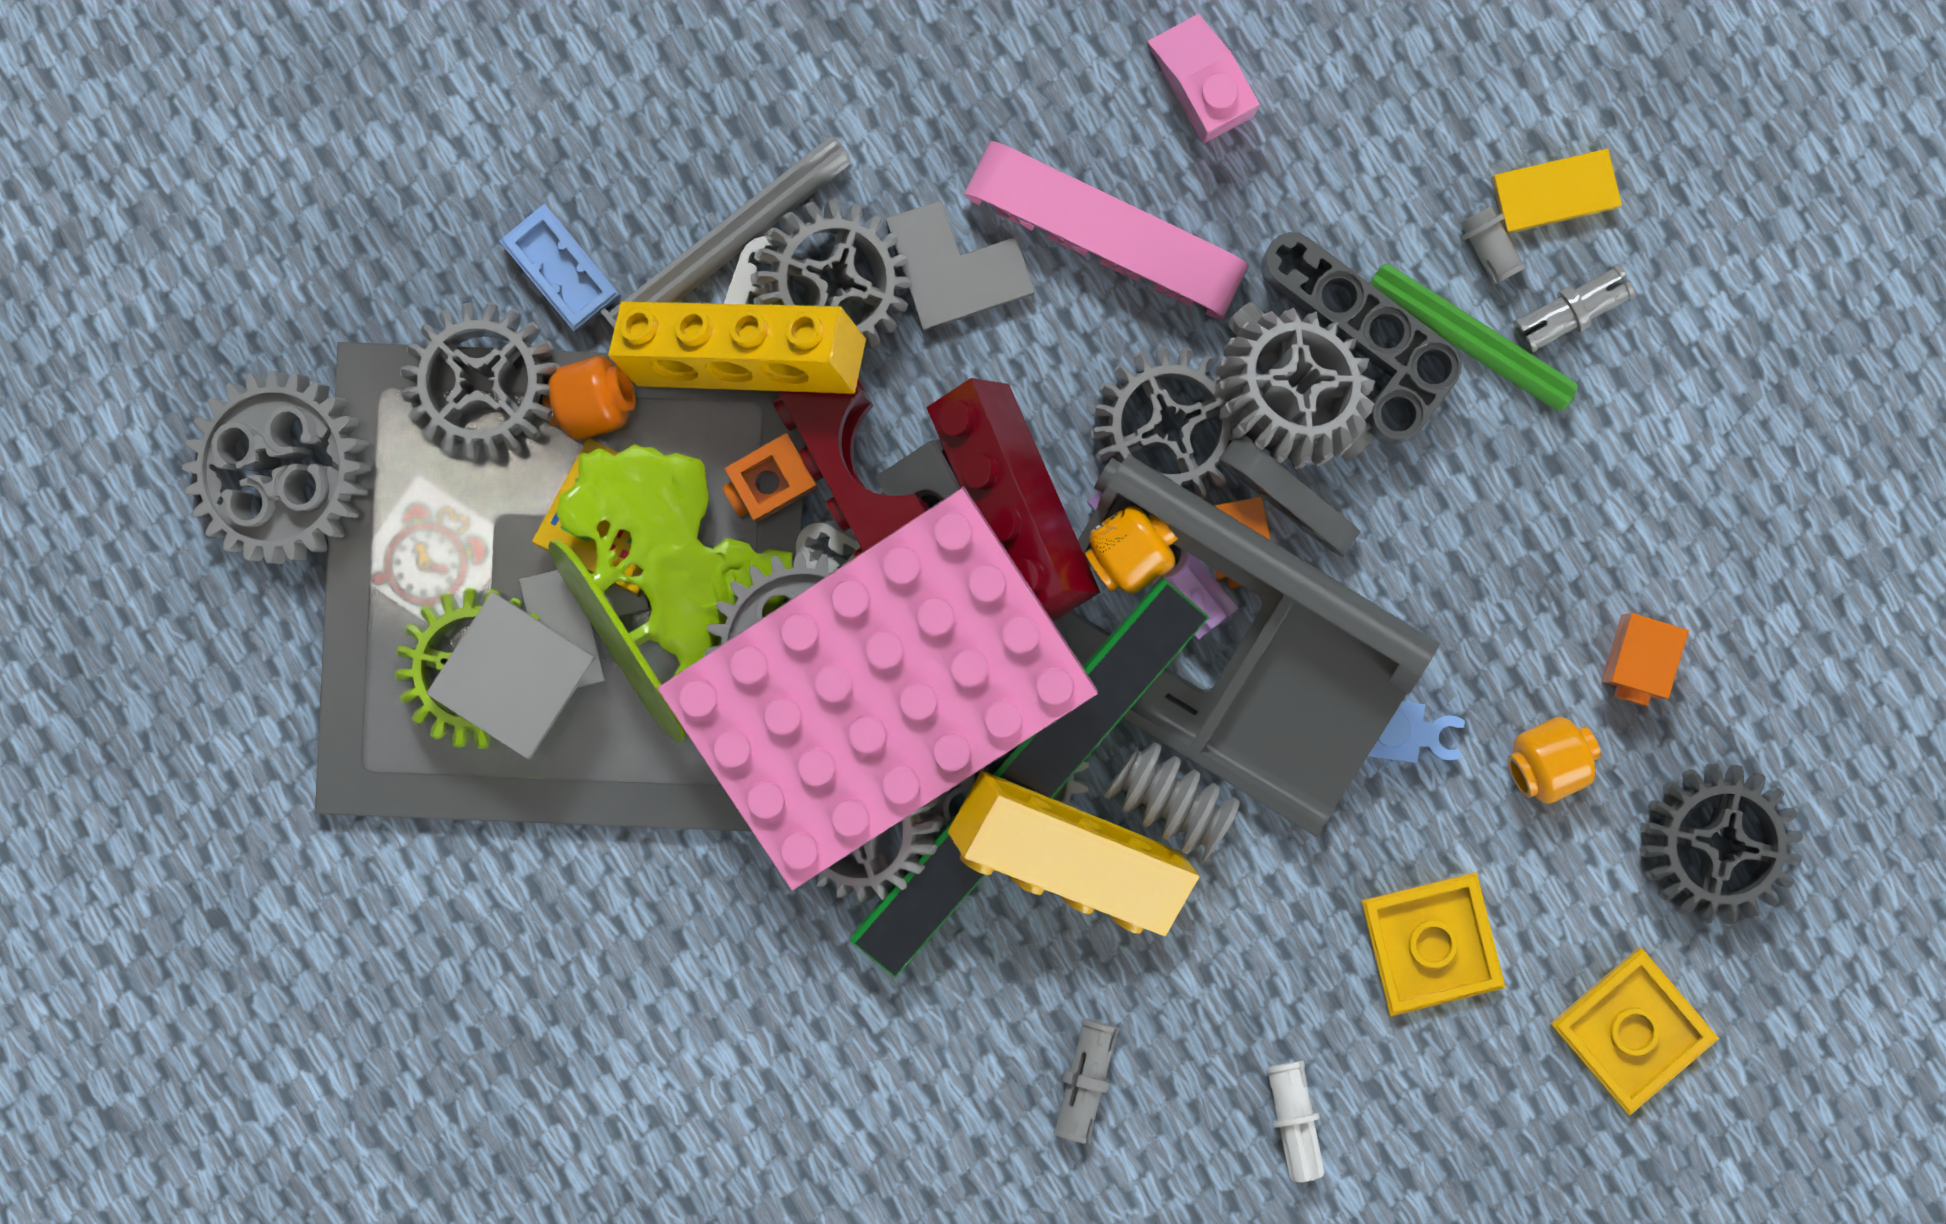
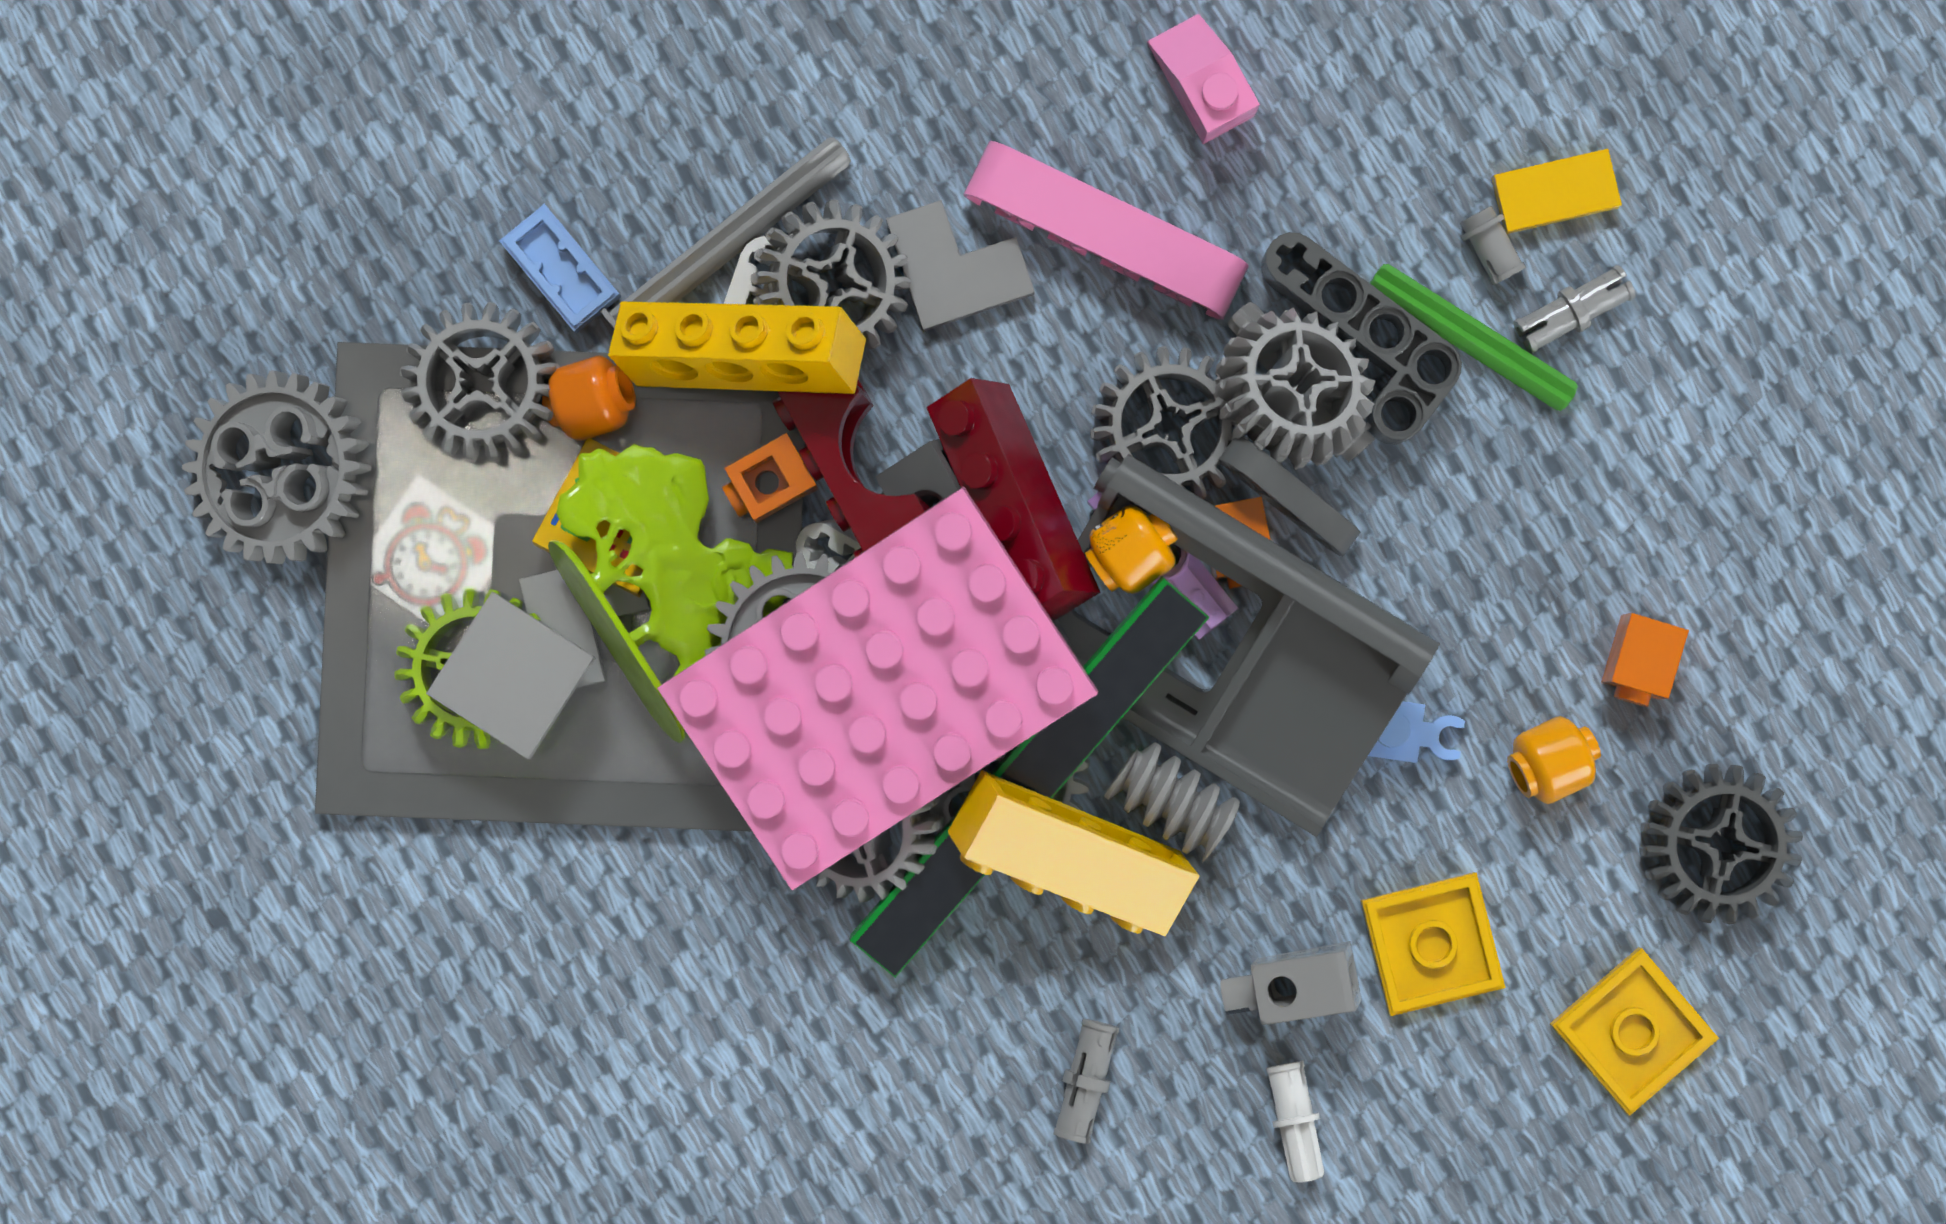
none -> light grey torso [1220,941,1362,1025]

